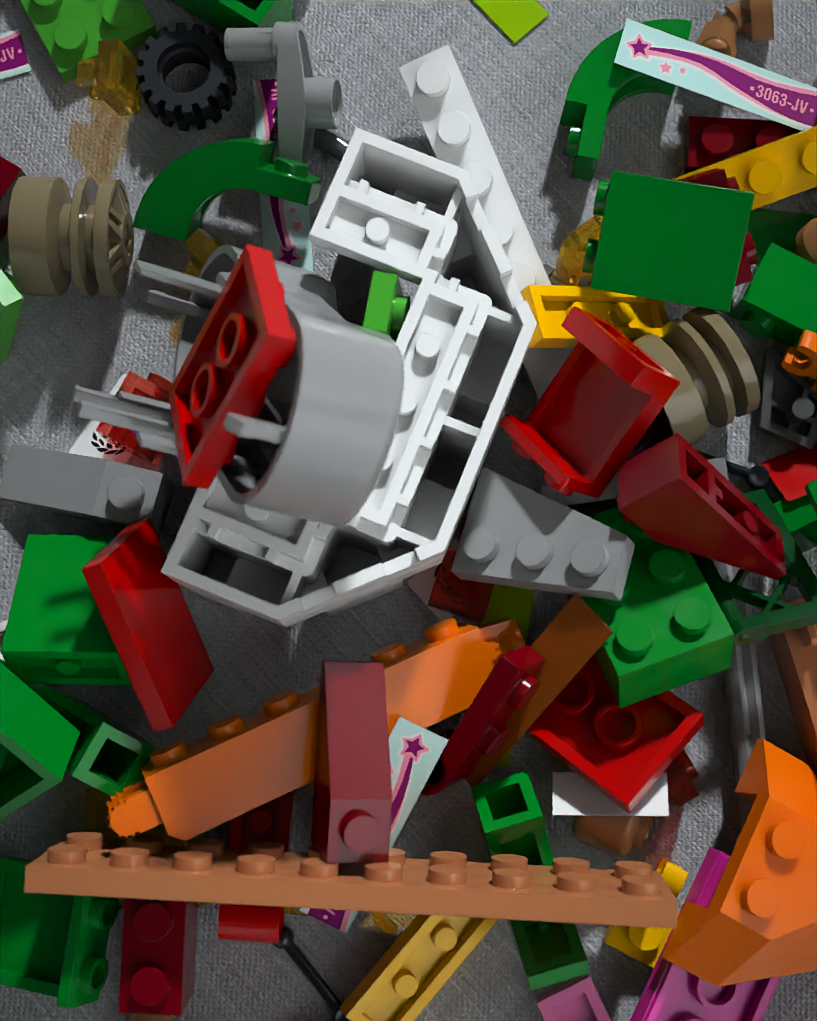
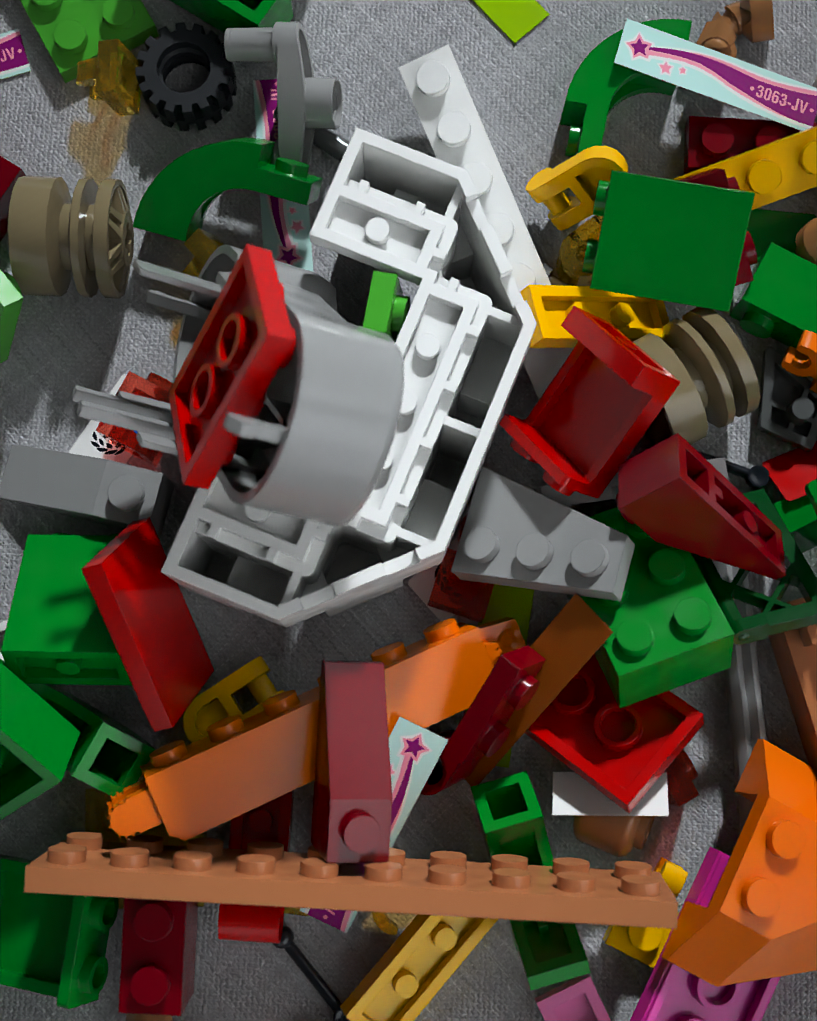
none -> yellow plate [183,656,285,743]
none -> yellow plate [526,146,628,231]

